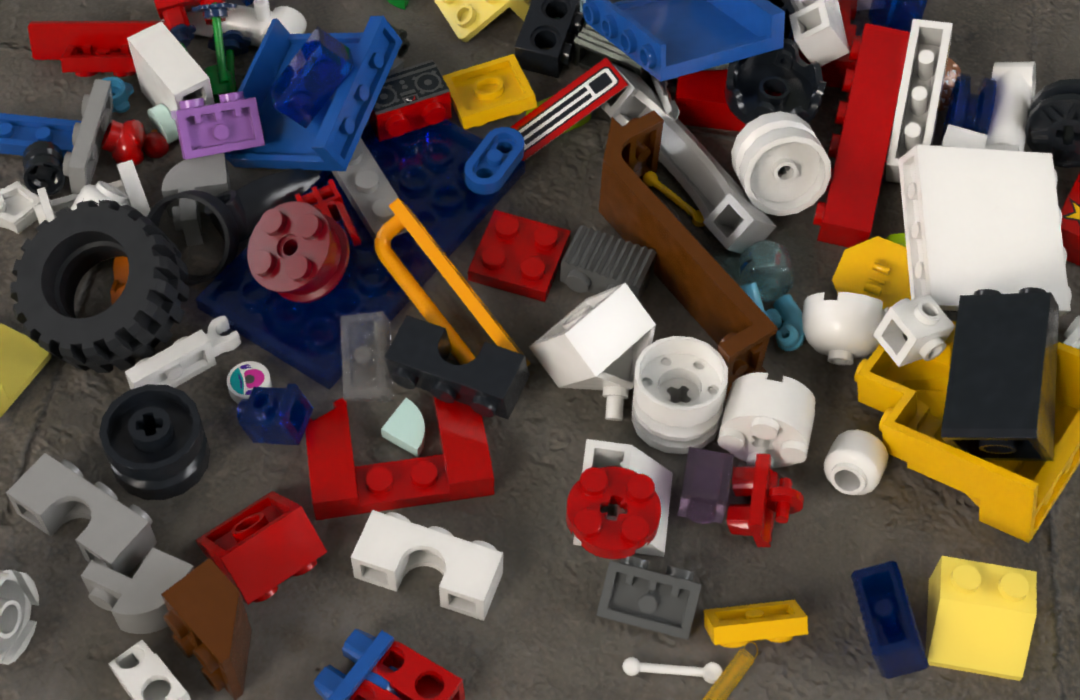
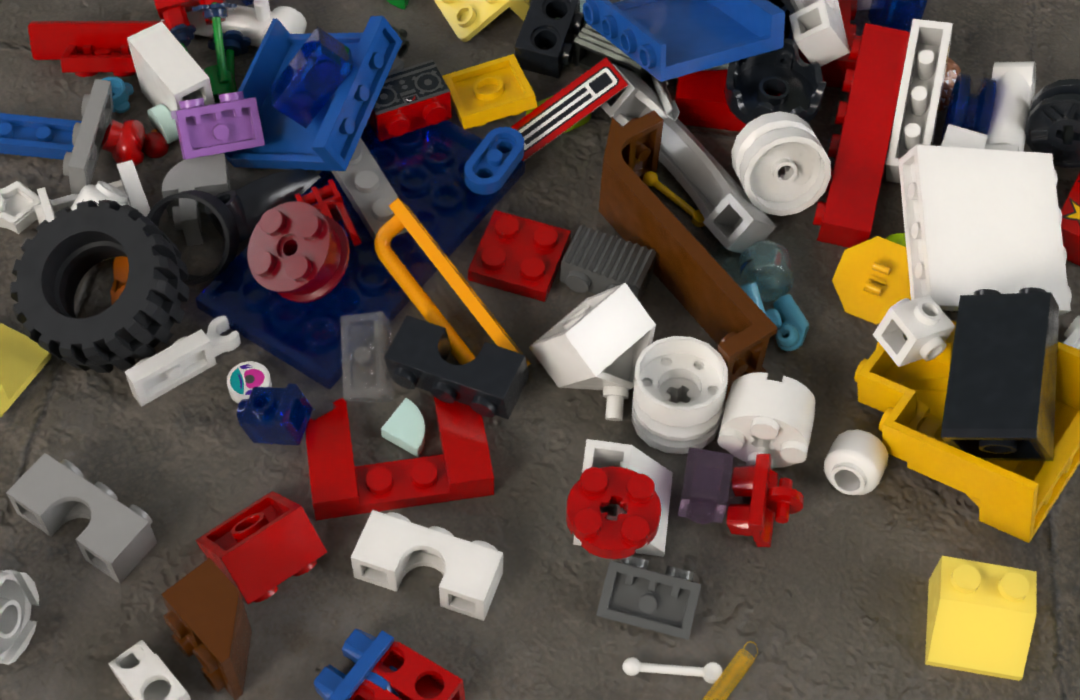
black wheel [22,141,66,196] -> none
light grey brick [81,547,195,634] -> none
black wheel [99,384,210,500] -> none
yellow plate [703,599,808,648] -> none
white cylinder [802,292,889,365] -> none
clear blue brick [851,561,929,679] -> none

